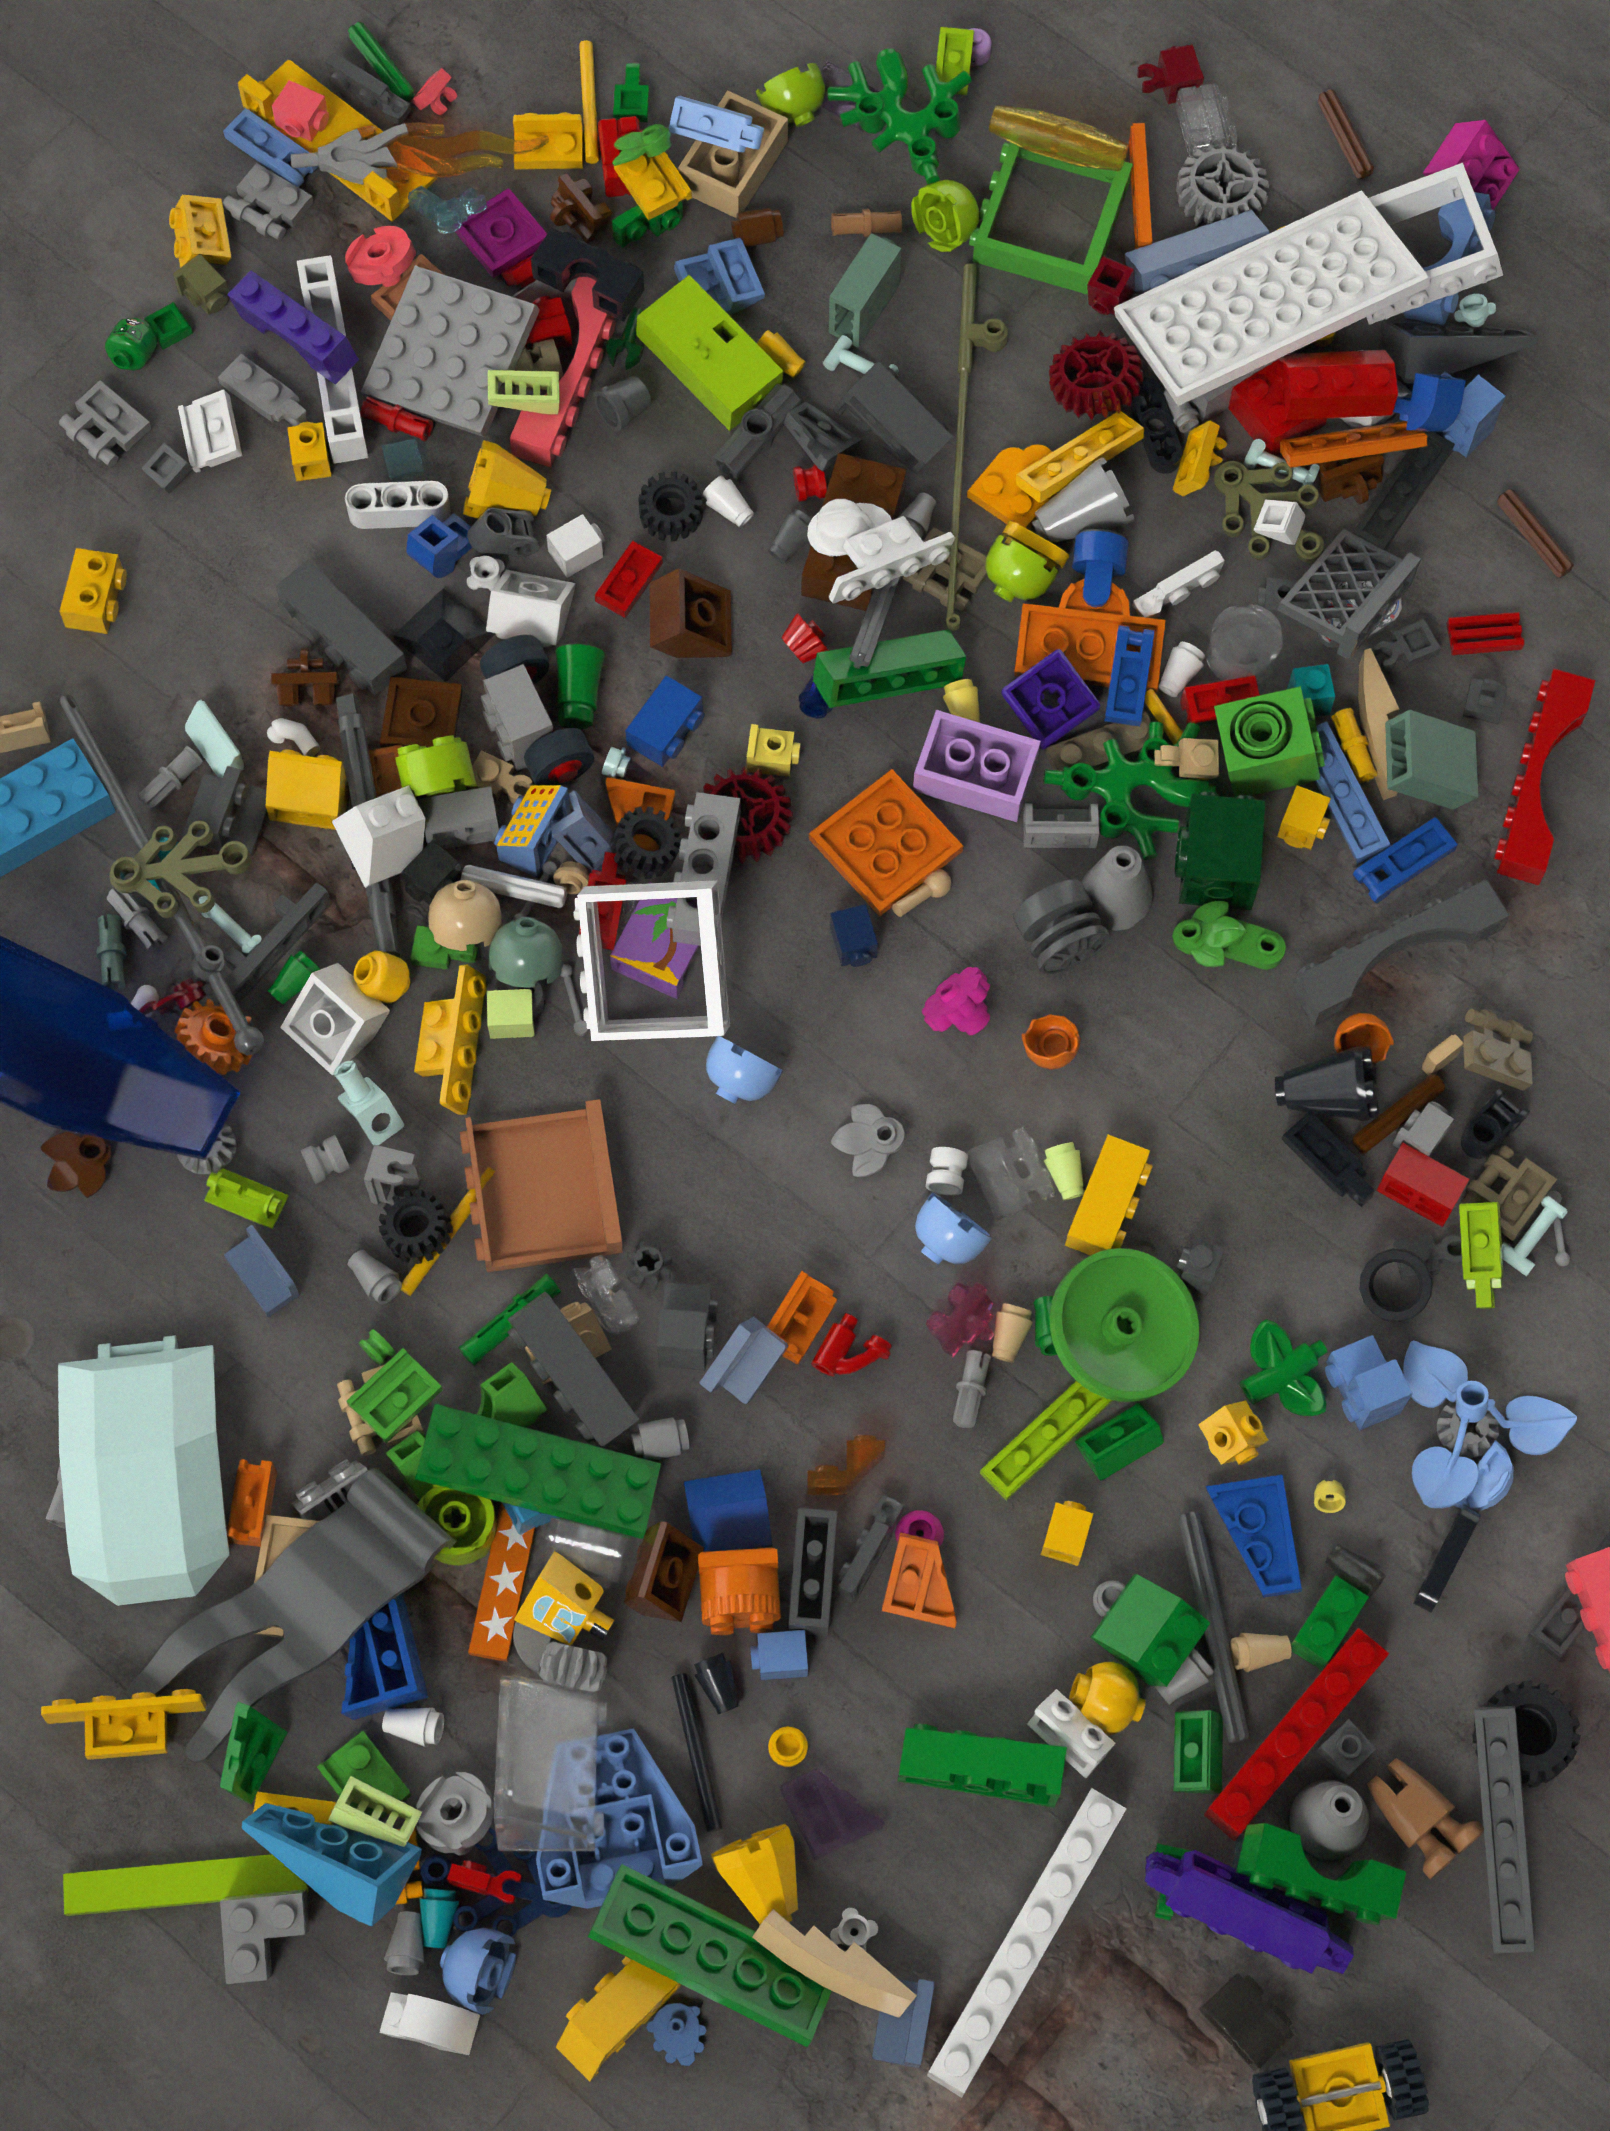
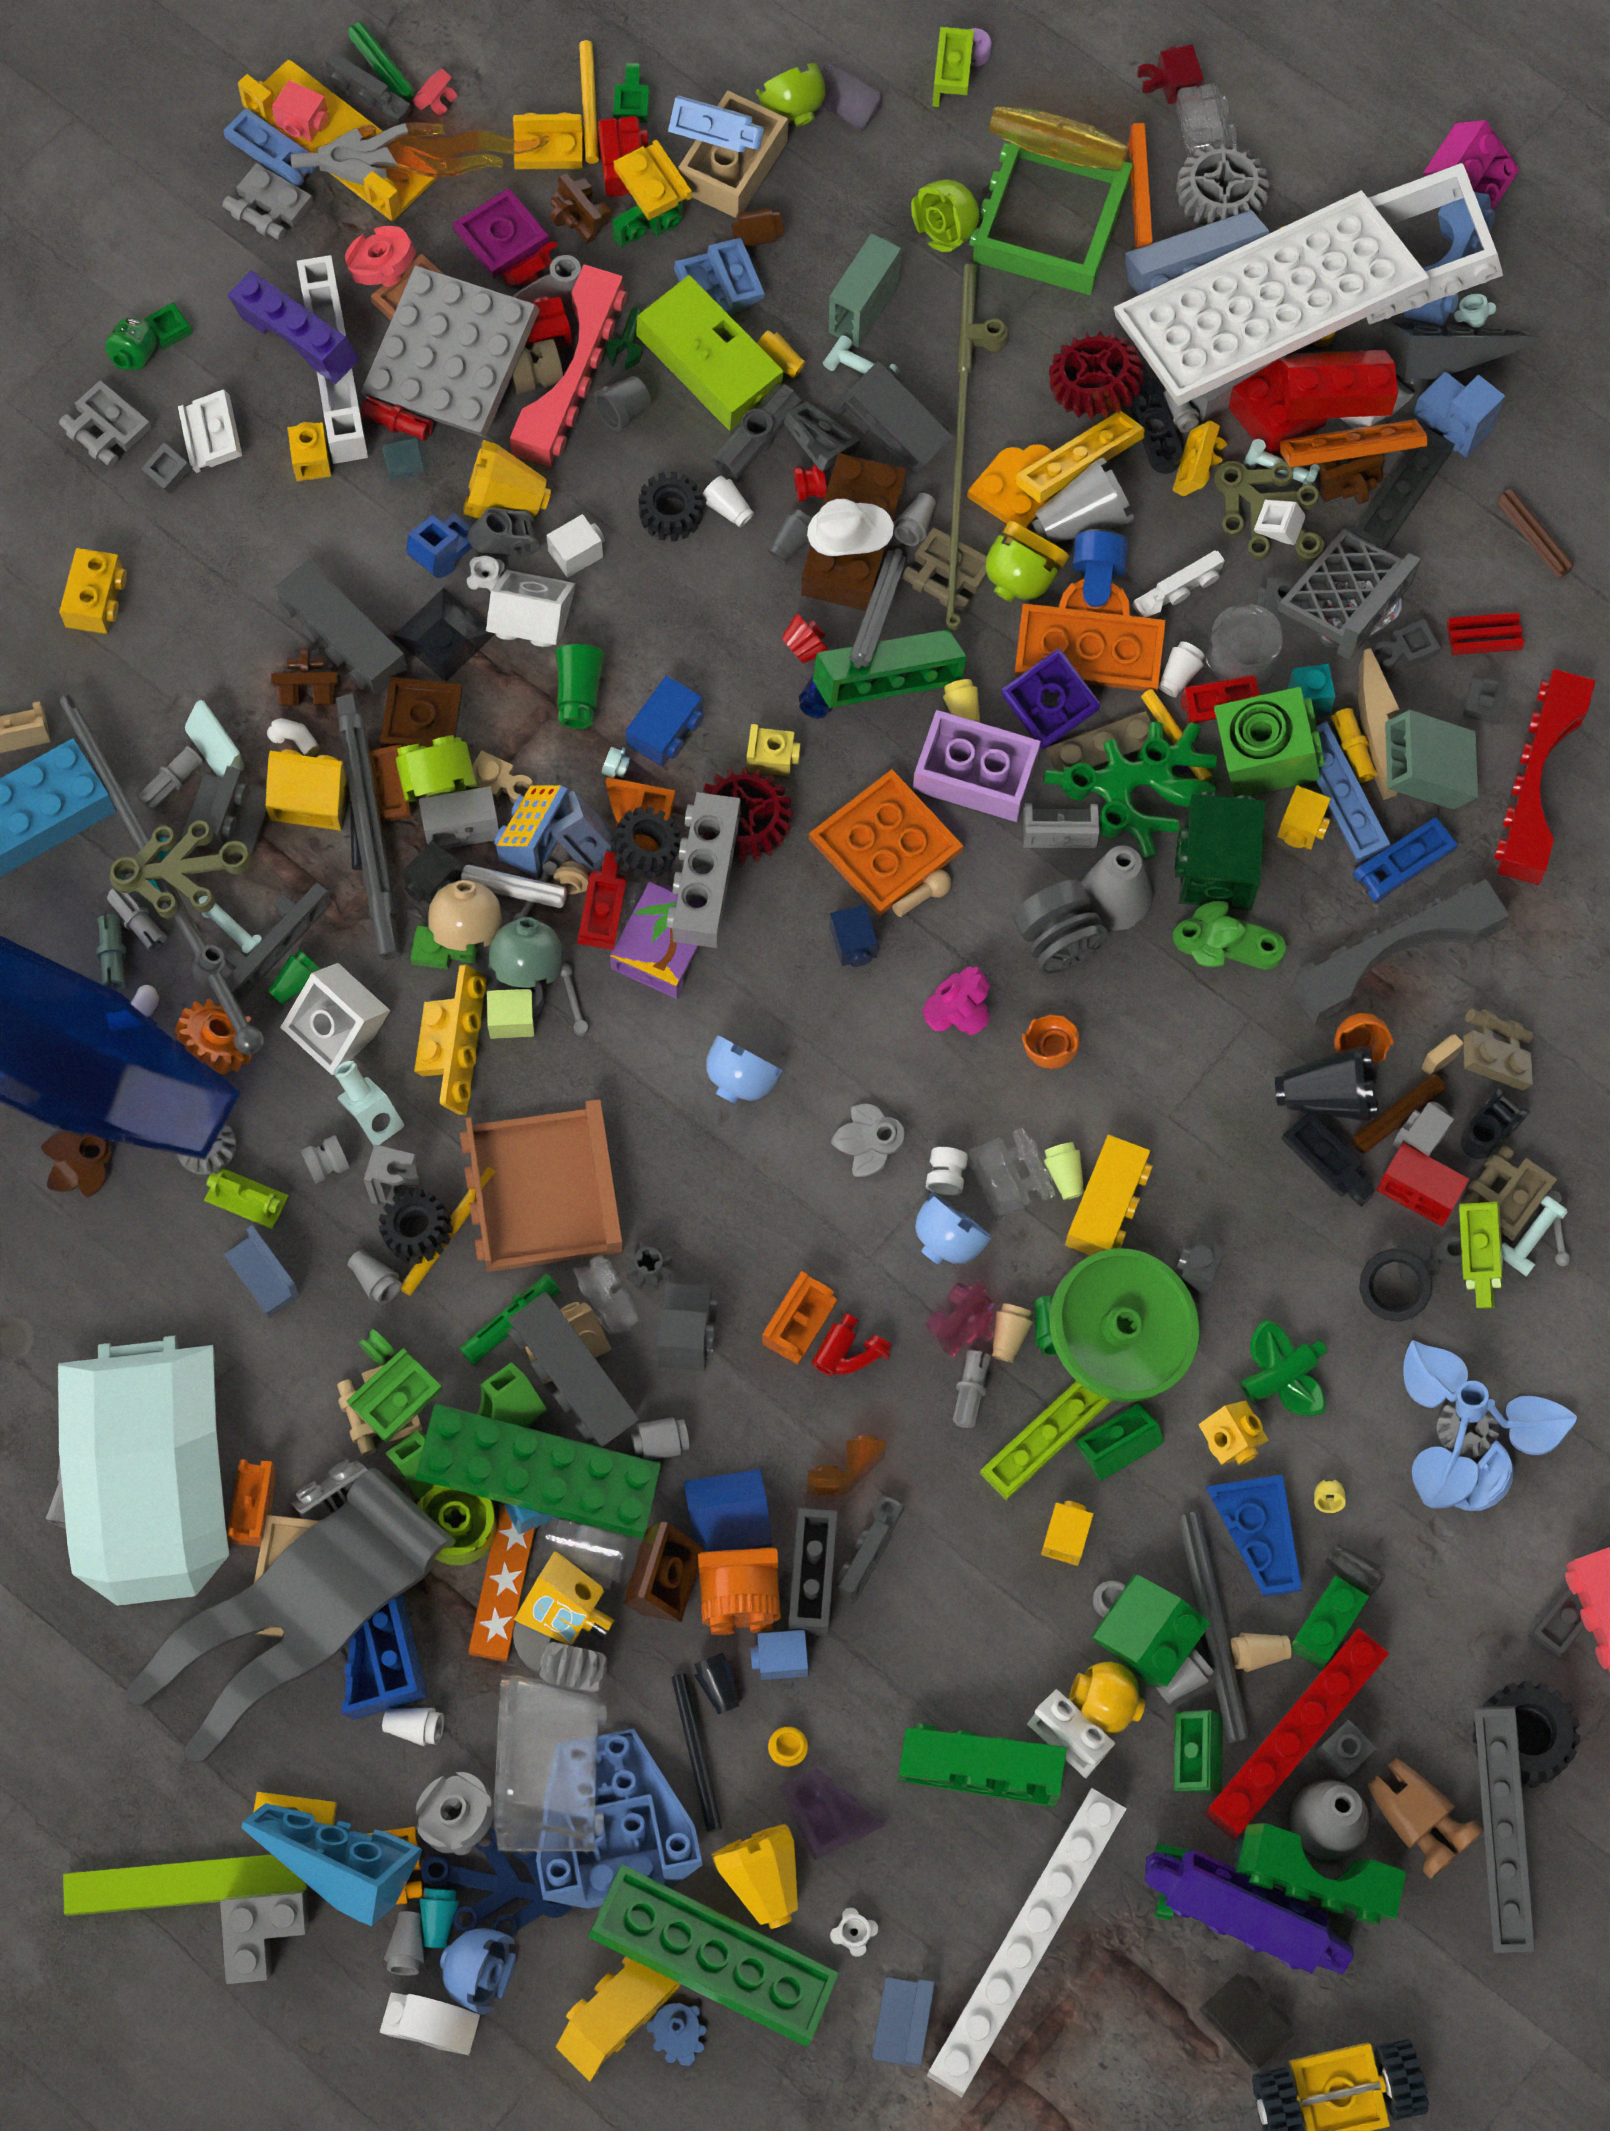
yellow bracket [41,1689,206,1760] -> none
dark red plate [136,978,207,1021] -> none
yellow bracket [169,194,231,268] -> none
olive brick [173,254,230,315] -> none
light grey hinge [218,354,308,426] -> none
green wing [220,1701,288,1804] -> none
bright green plate [317,1731,412,1820] -> none
yellowish green slope [328,1776,422,1847] -> none
white slope [332,785,426,888] -> none
white beam [345,481,451,529] -> none
yellow head [354,950,410,1004] -> none
clear light blue bar [408,186,487,234] -> none
red plate [447,1860,522,1904] -> none
brick [480,635,594,785] -> none
yellowish green slope [487,370,560,415] -> none
black arch [531,228,644,322] -> none
white window [573,880,730,1041] -> none
red plate [595,541,663,618] -> none
bright green plate [612,124,672,166] -> none
reddish brown slope [649,568,732,658] -> none
sand blue panel [699,1317,788,1404] -> none
tan slope [752,1909,917,2018] -> none
green plant [828,48,972,184] -> none
white bracket [829,516,955,604] -> none
medium nougat pin [831,209,902,237] -> none
orange wing [882,1532,957,1628] -> none
dark pink plate [895,1510,944,1547] -> none
dark red brick [1087,256,1135,316] -> none
blue plate [1104,625,1154,727] -> none
tan plate [1154,738,1219,779] -> none
reddish brown axle [1318,89,1374,179] -> none
medium blue brick [1325,1335,1413,1431] -> none
blue brick [1393,373,1466,432] -> none
black beam [1413,1505,1481,1613] -> none

